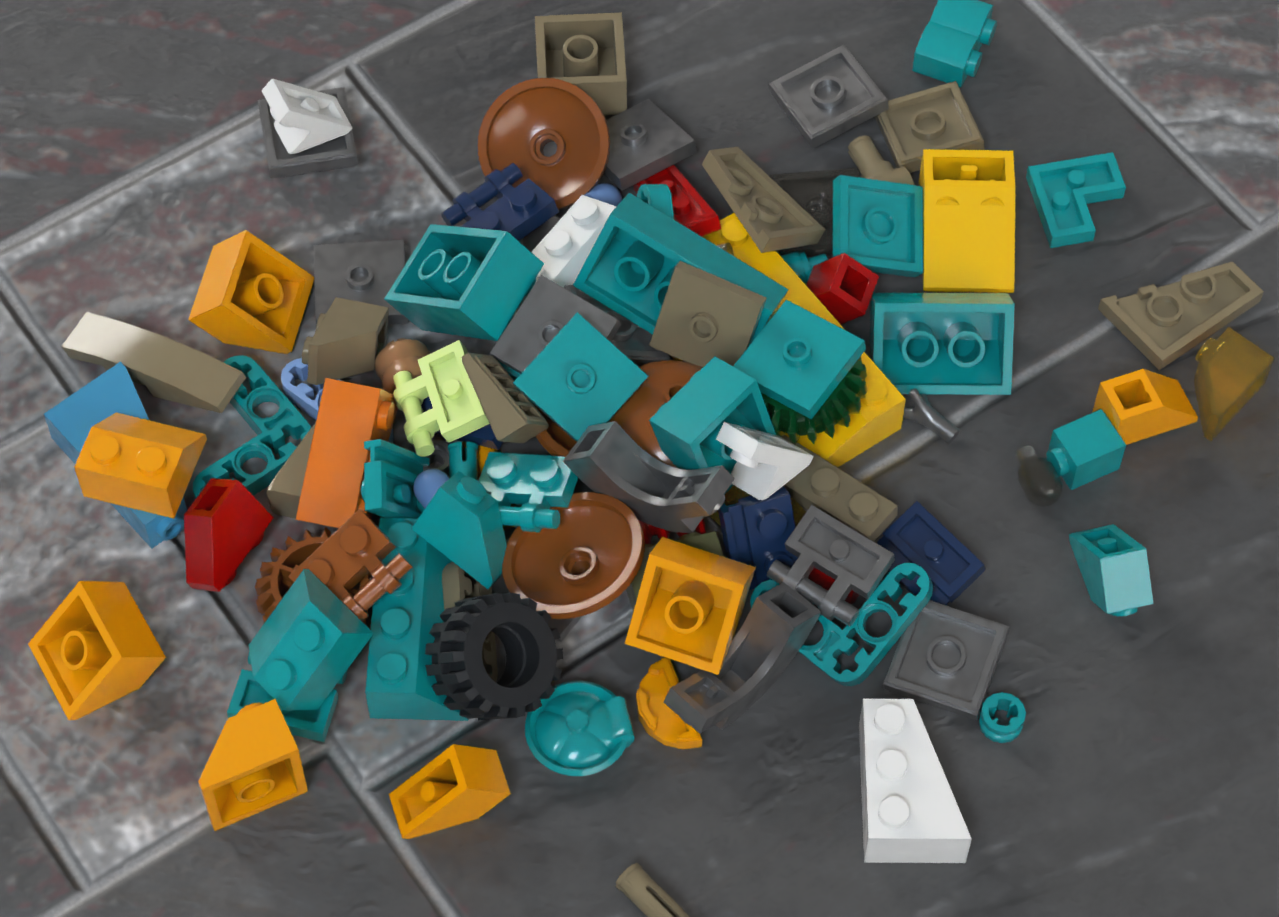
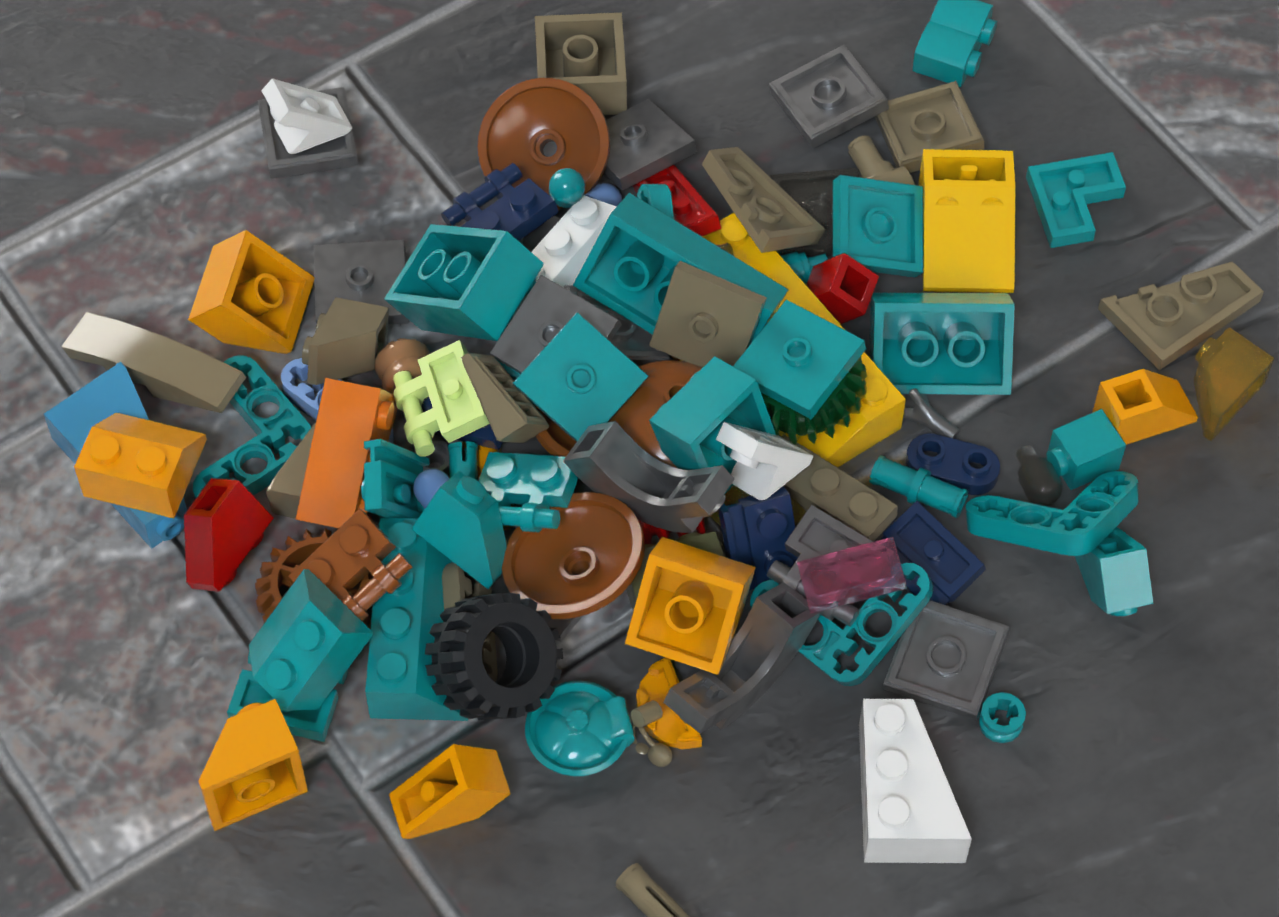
light orange slope [28,581,166,720] -> none
none -> teal cylinder [548,168,585,208]
none -> dark tan piece [631,700,673,767]
none -> clear pink plate [797,537,907,614]
none -> teal pin [869,455,969,519]
none -> dark blue plate [906,433,1000,495]
none -> teal beam [966,471,1139,556]

